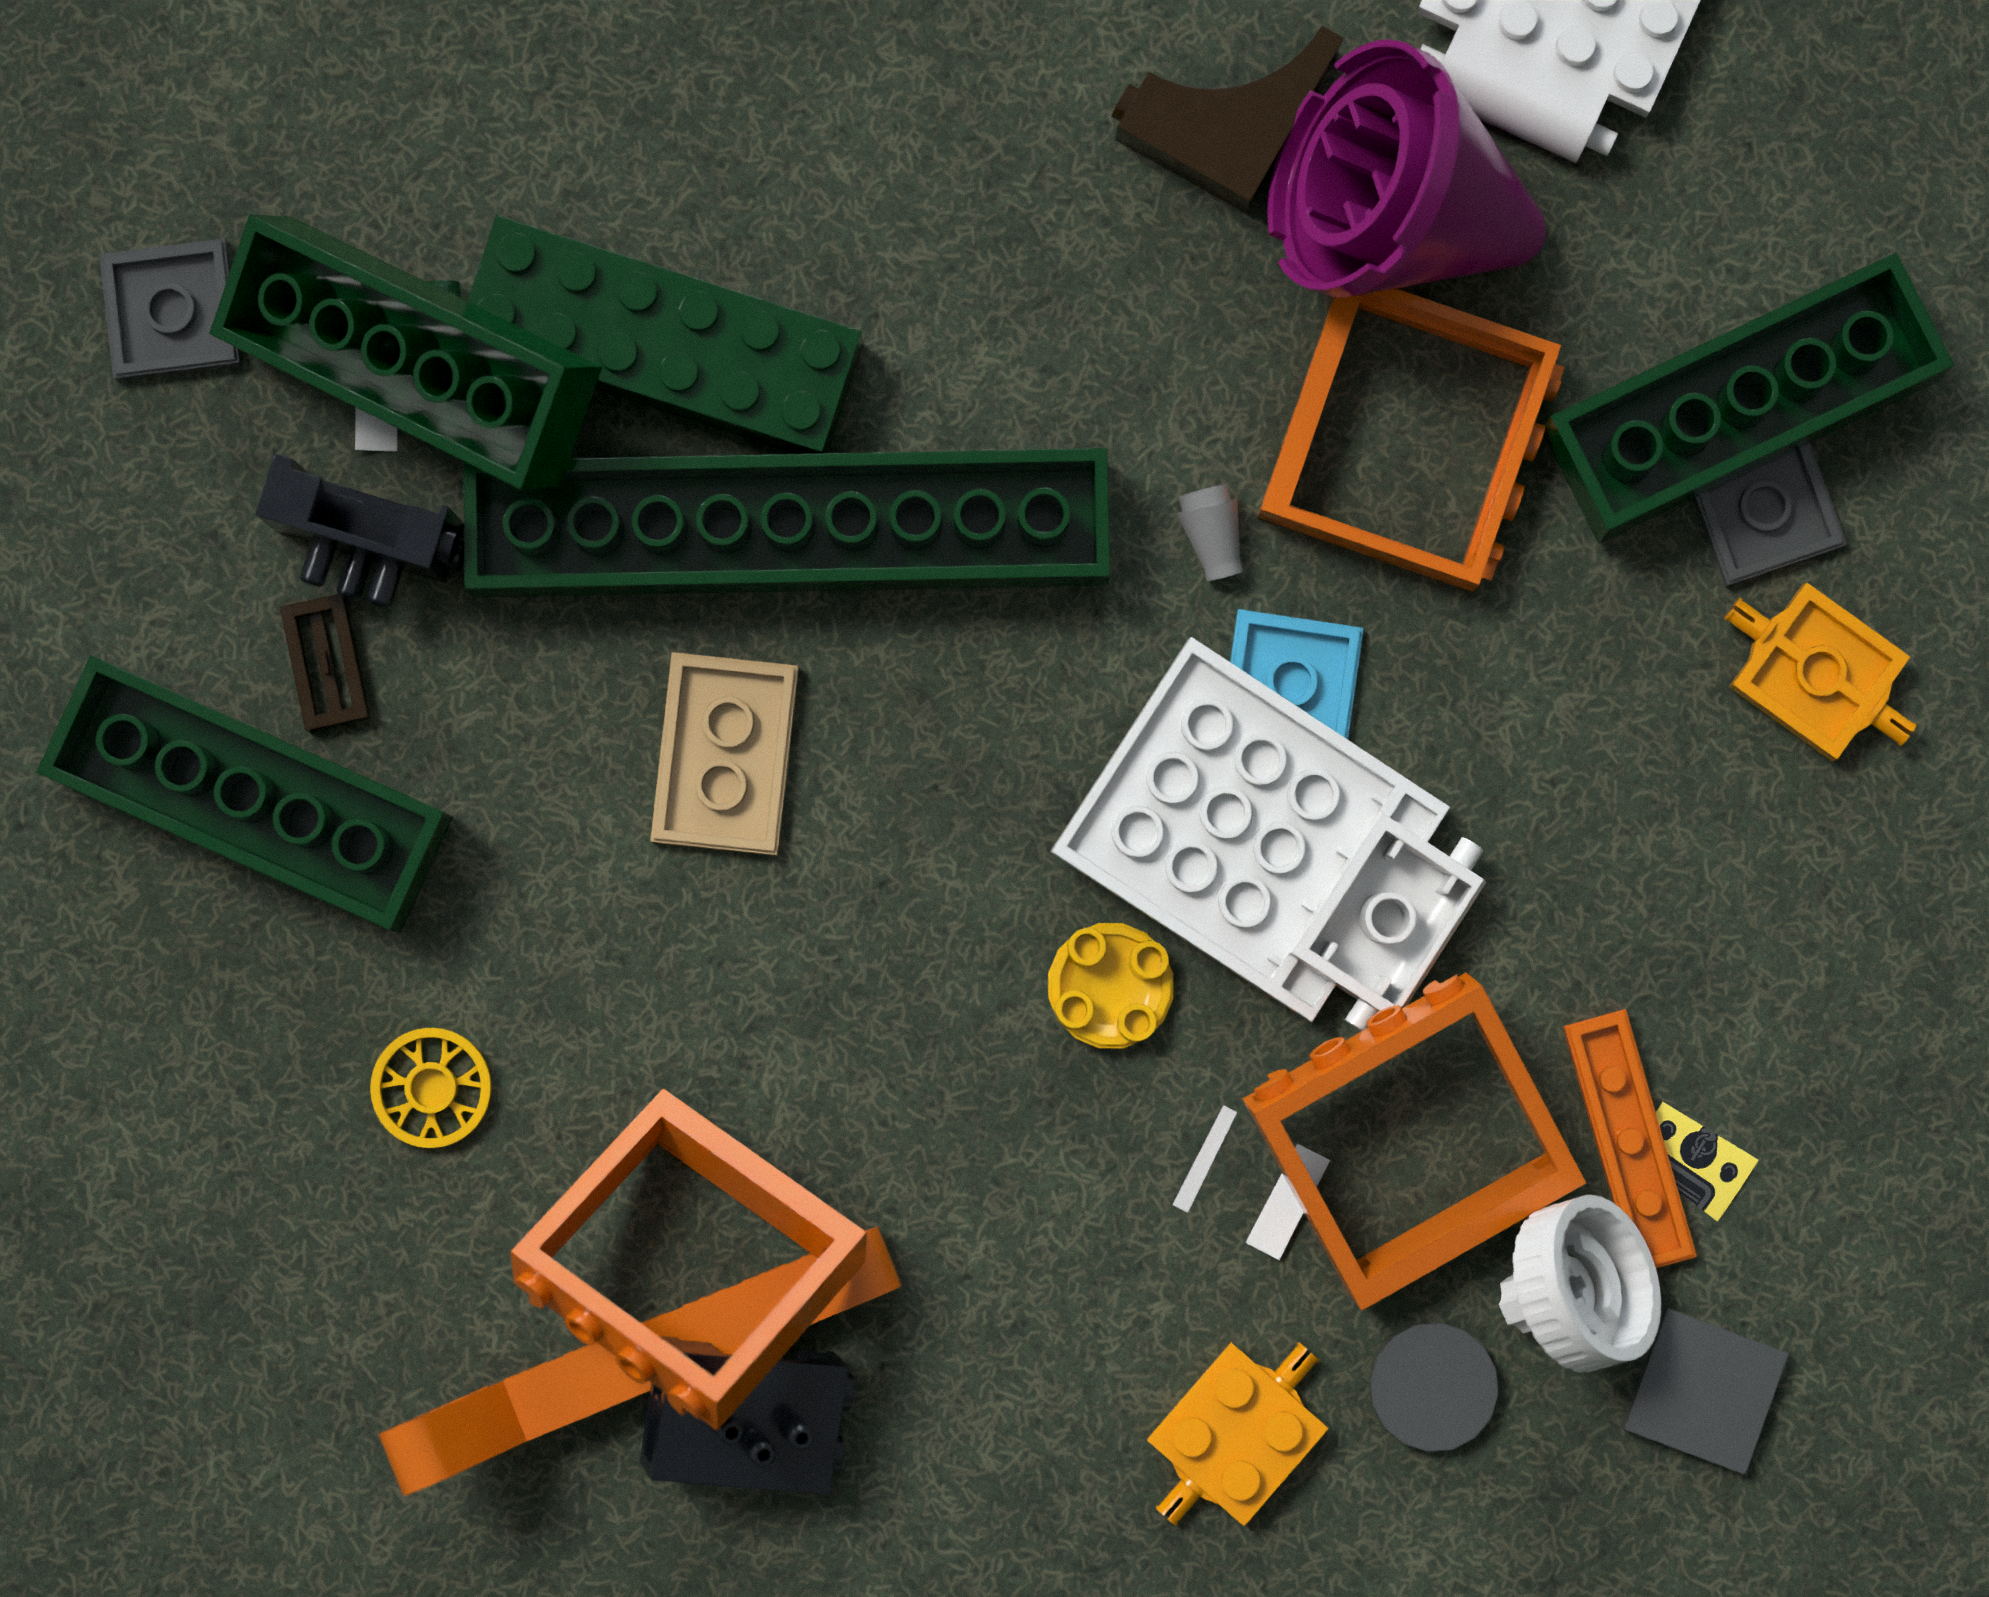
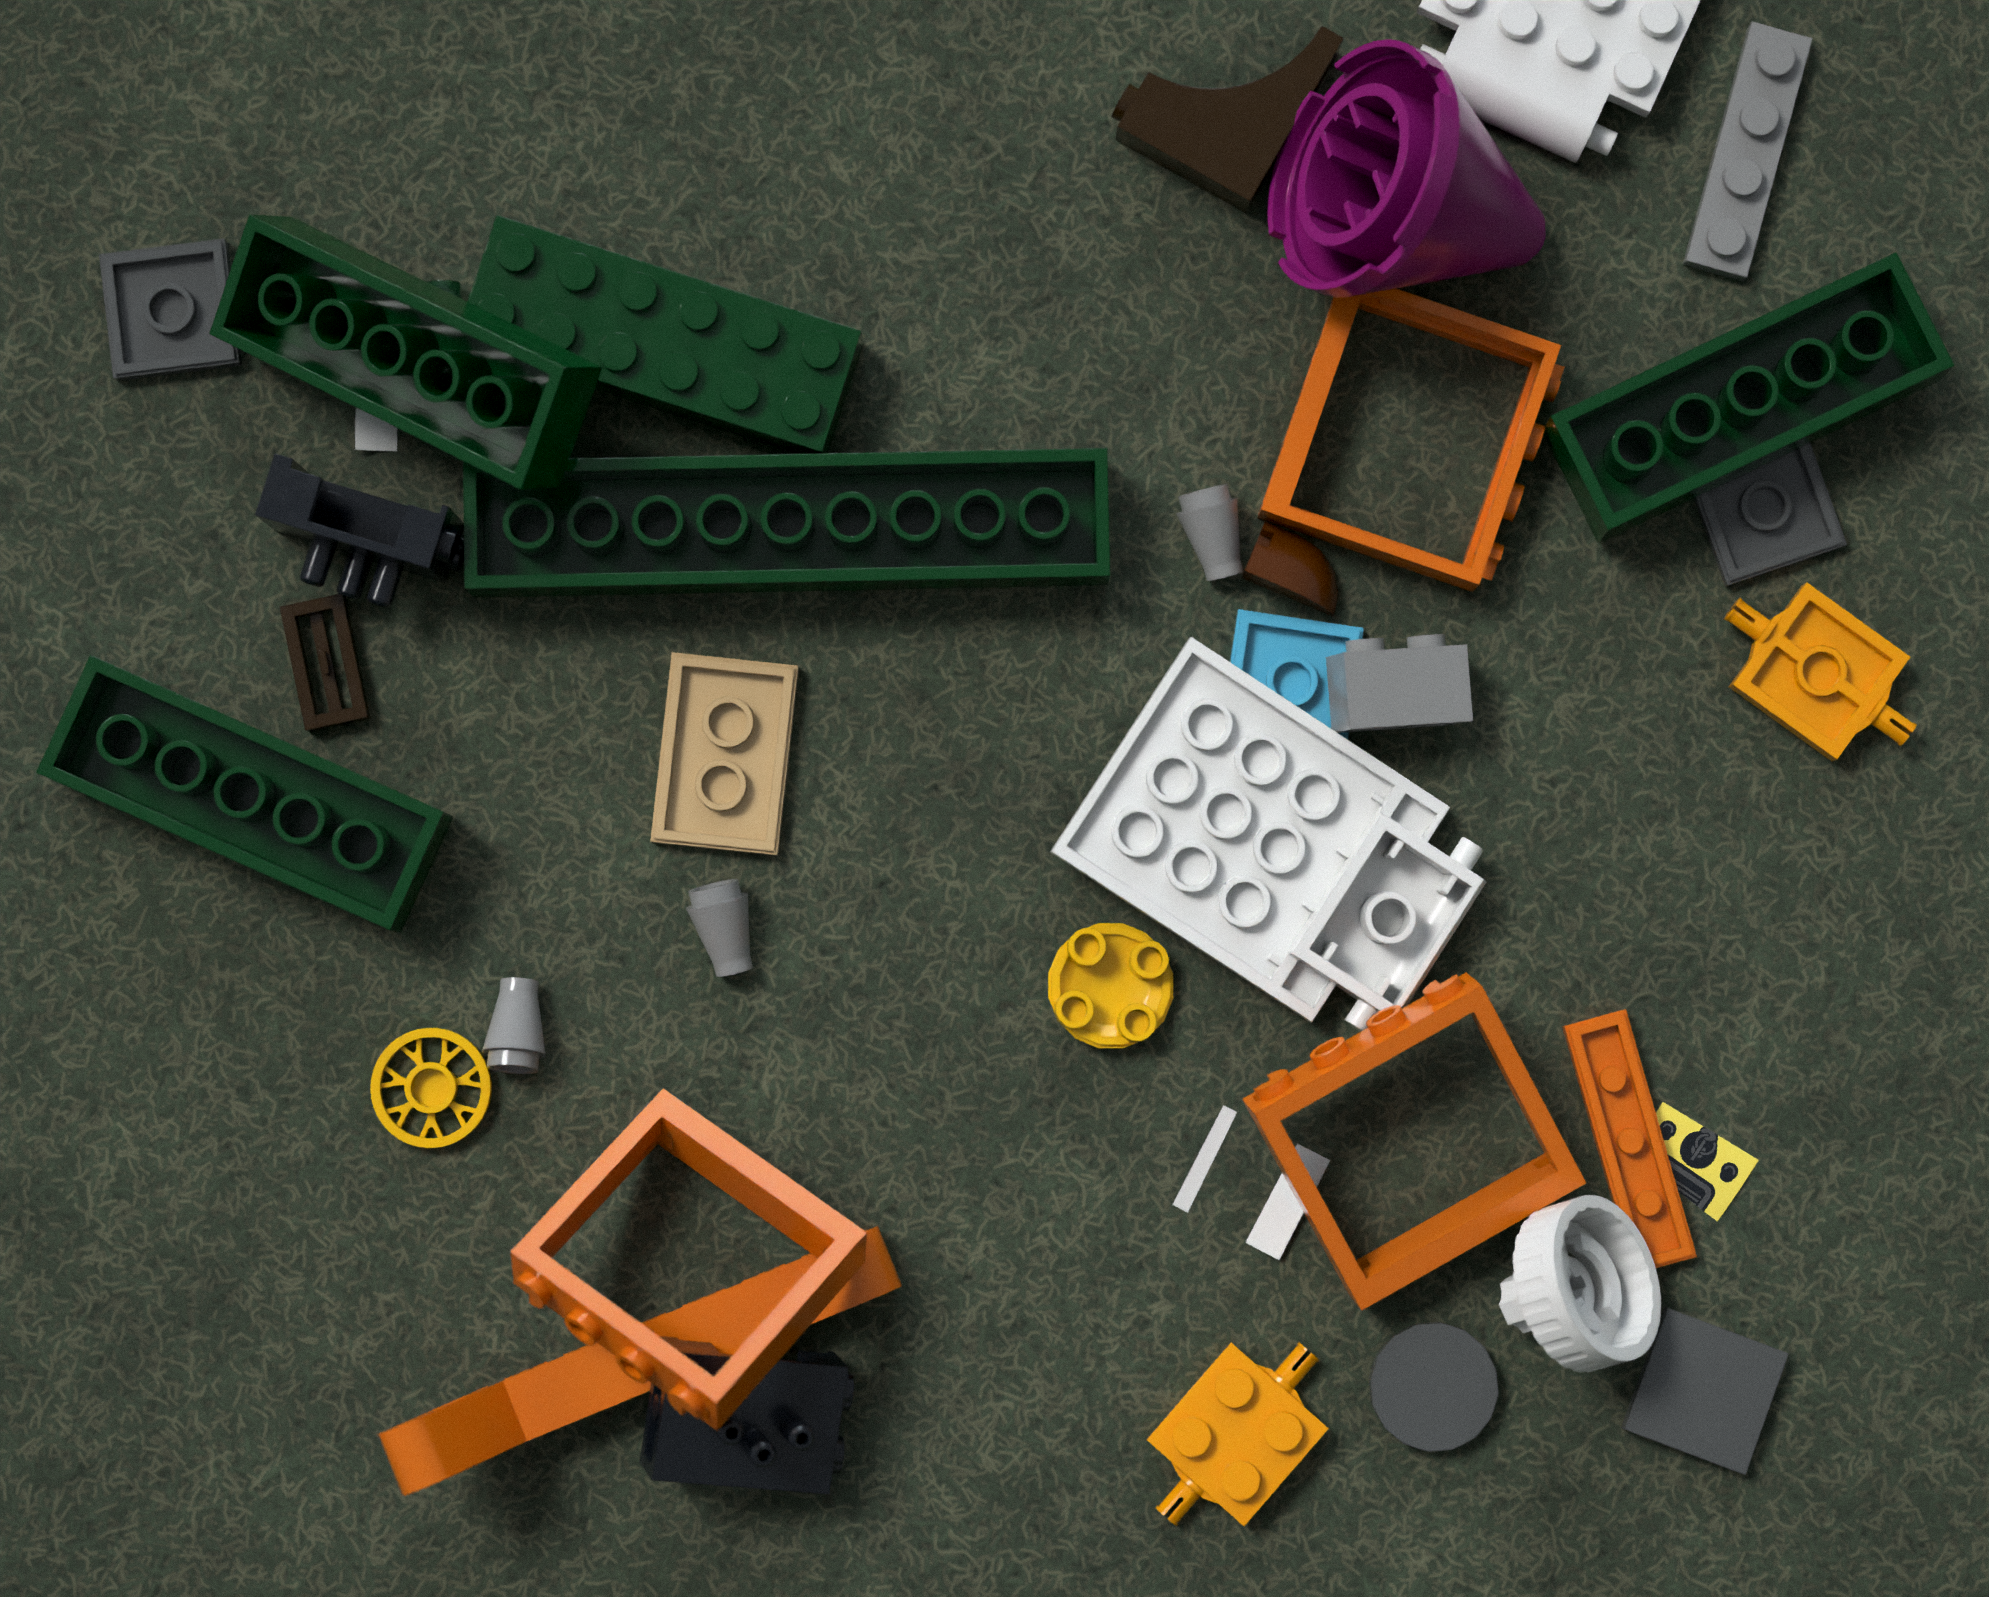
none -> light grey cone [482,977,546,1074]
none -> light grey cone [686,879,753,977]
none -> reddish brown brick [1241,521,1339,617]
none -> light grey brick [1326,634,1473,733]
none -> light grey plate [1683,21,1812,281]

